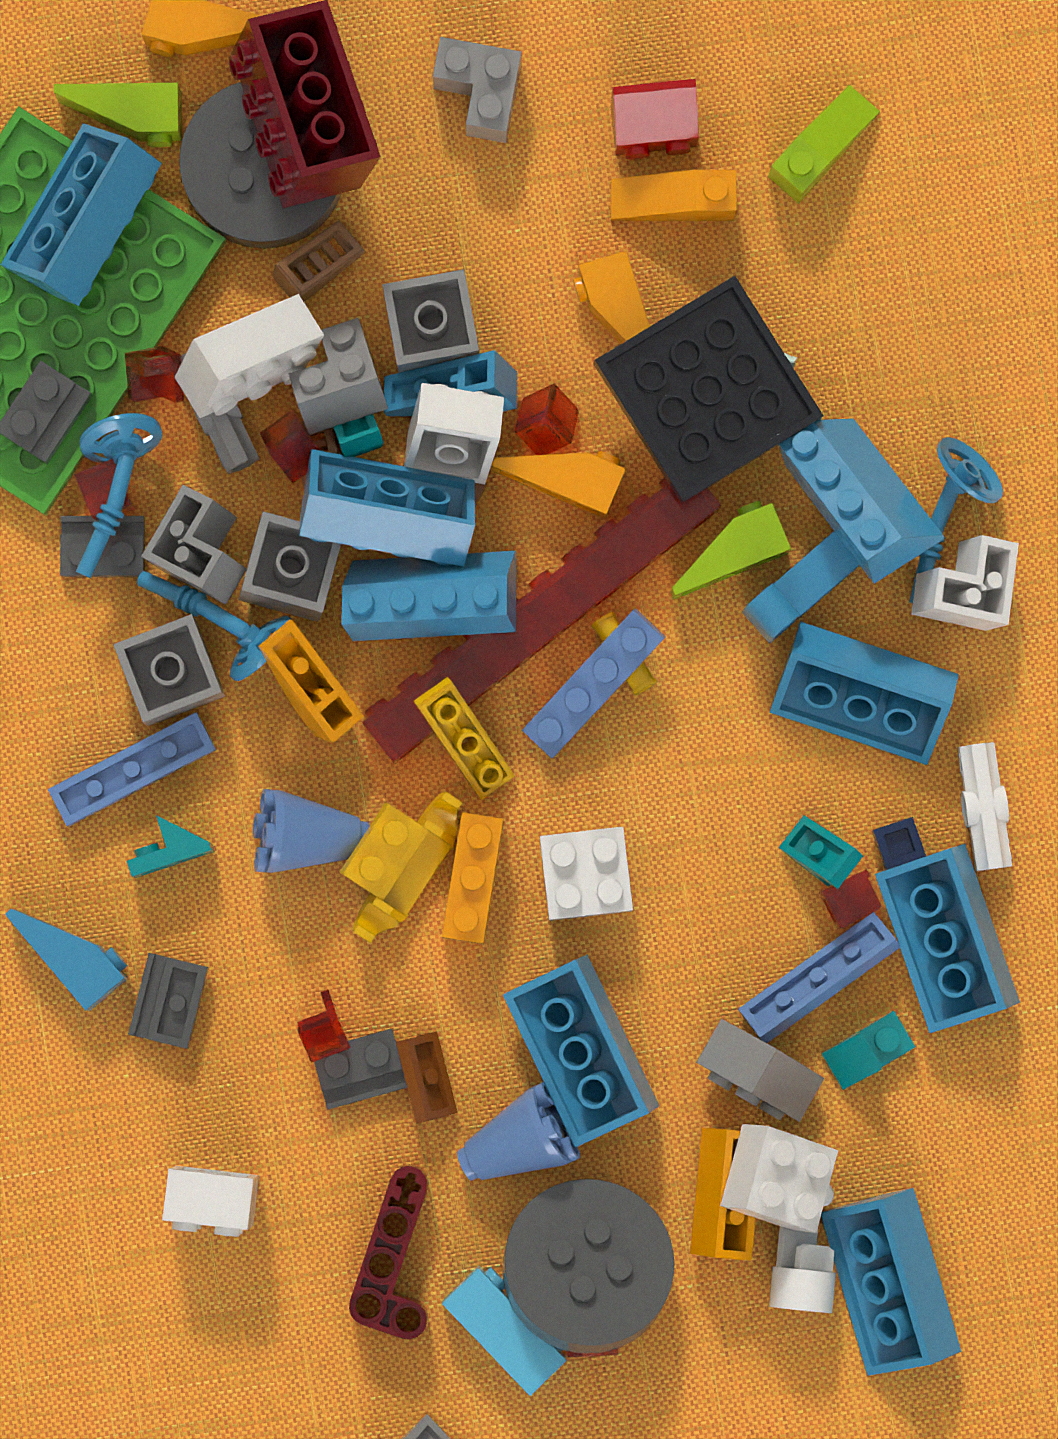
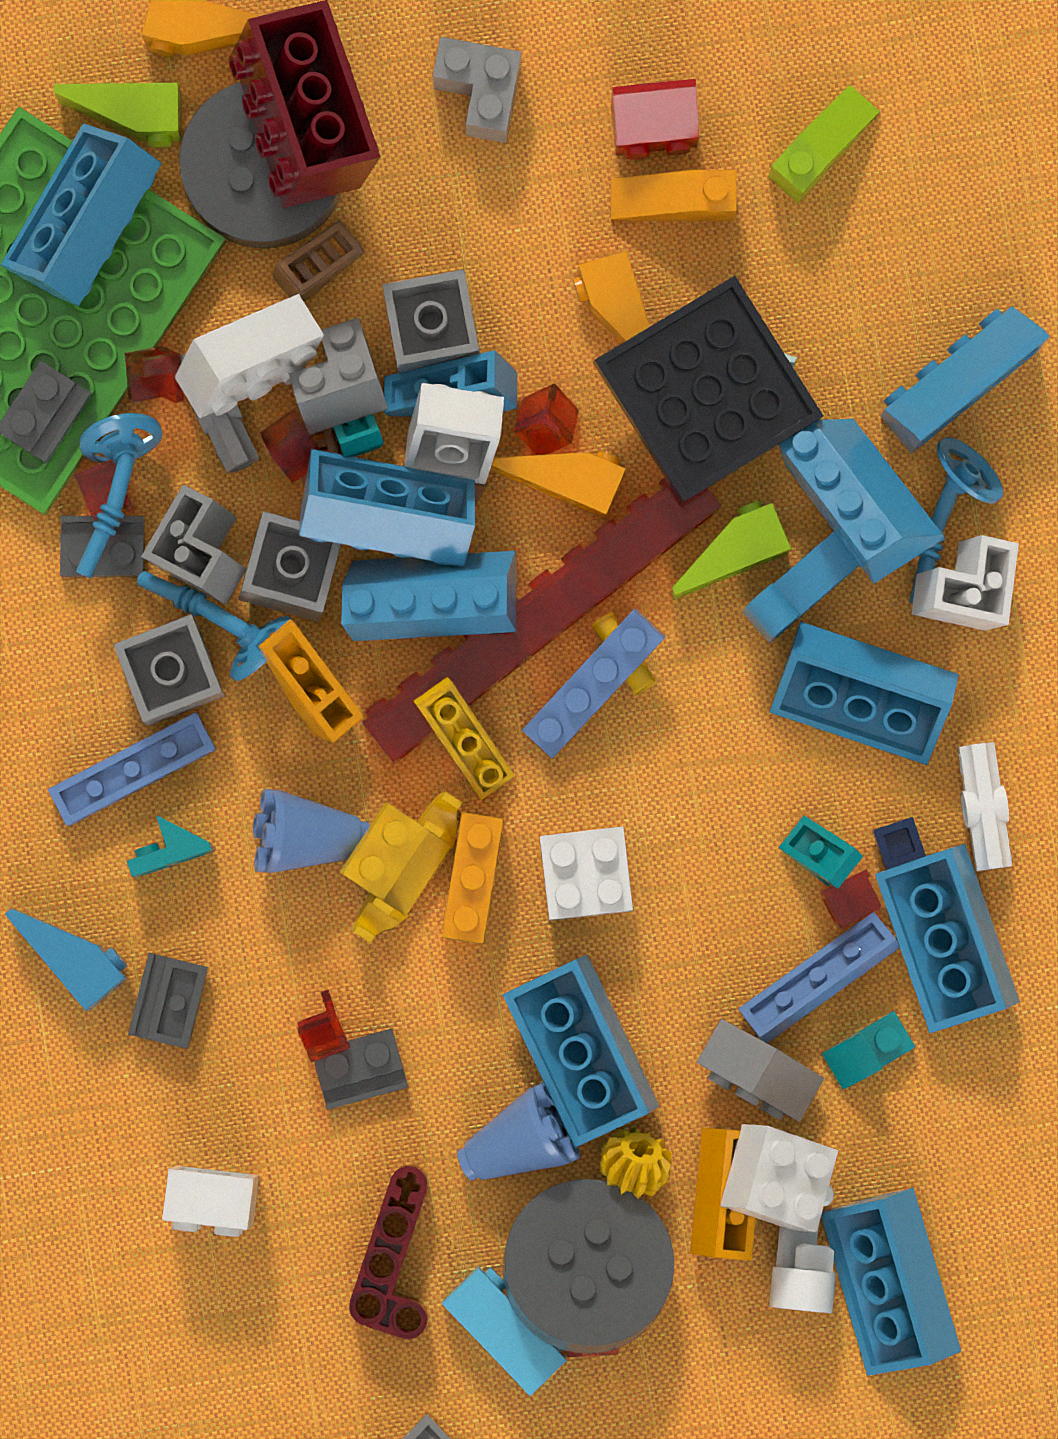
dark orange plate [396,1031,458,1124] -> none
none -> yellow gear [600,1126,672,1199]
none -> dark azure slope [880,306,1050,454]

